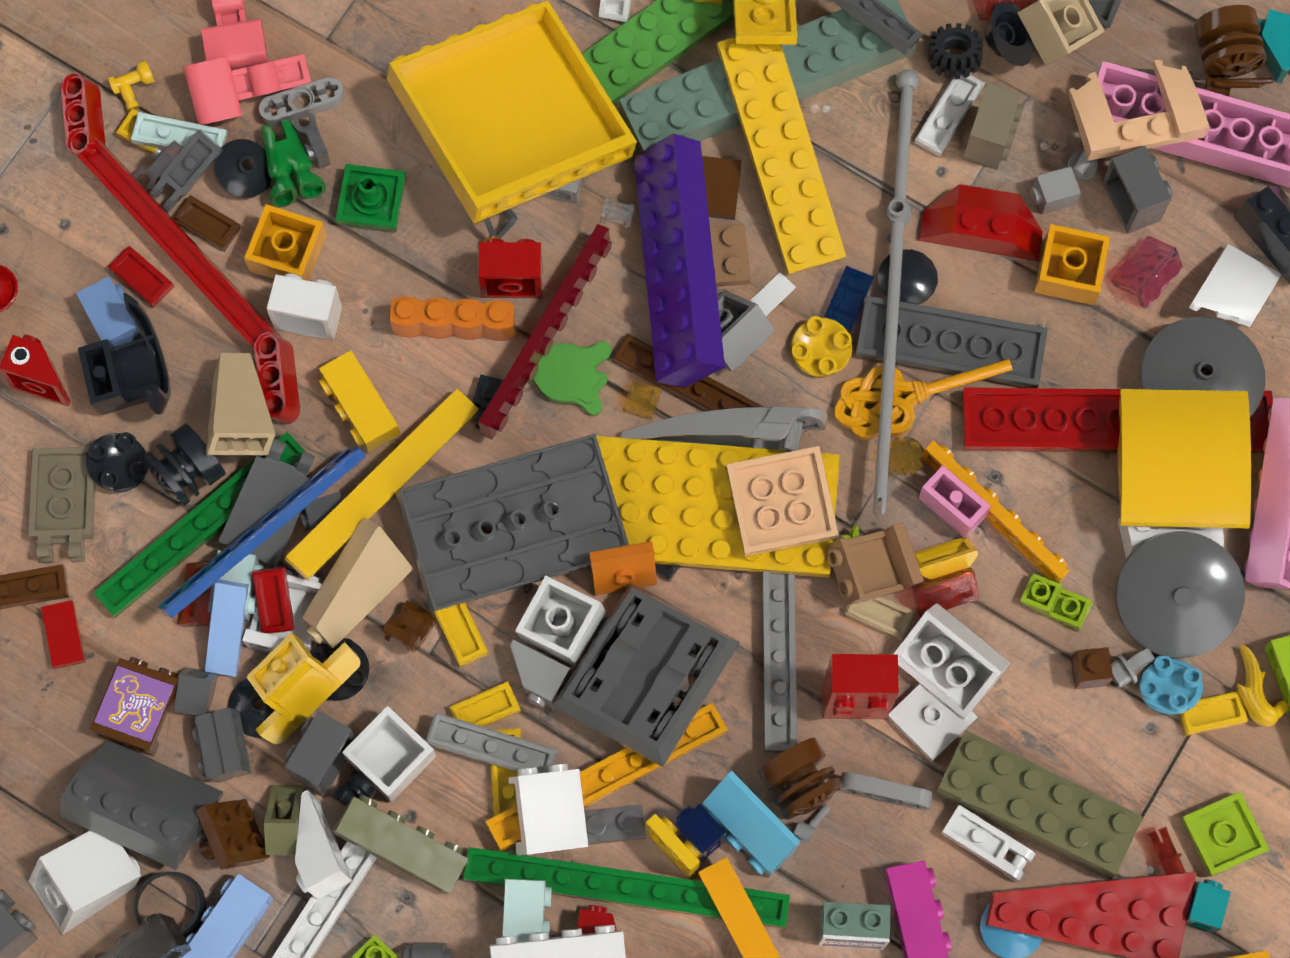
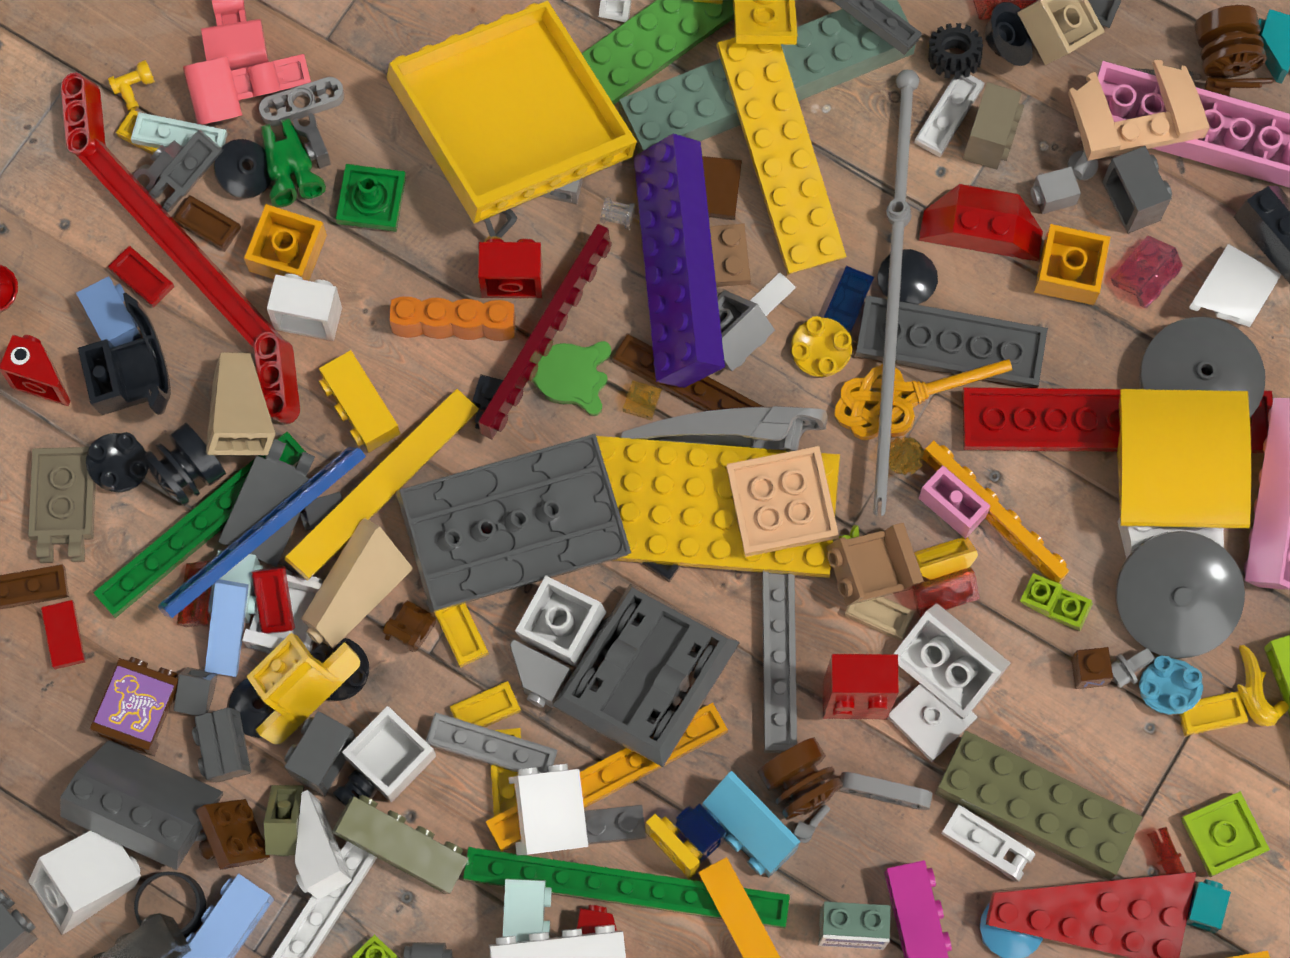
orange plate [589,541,657,596] -> none

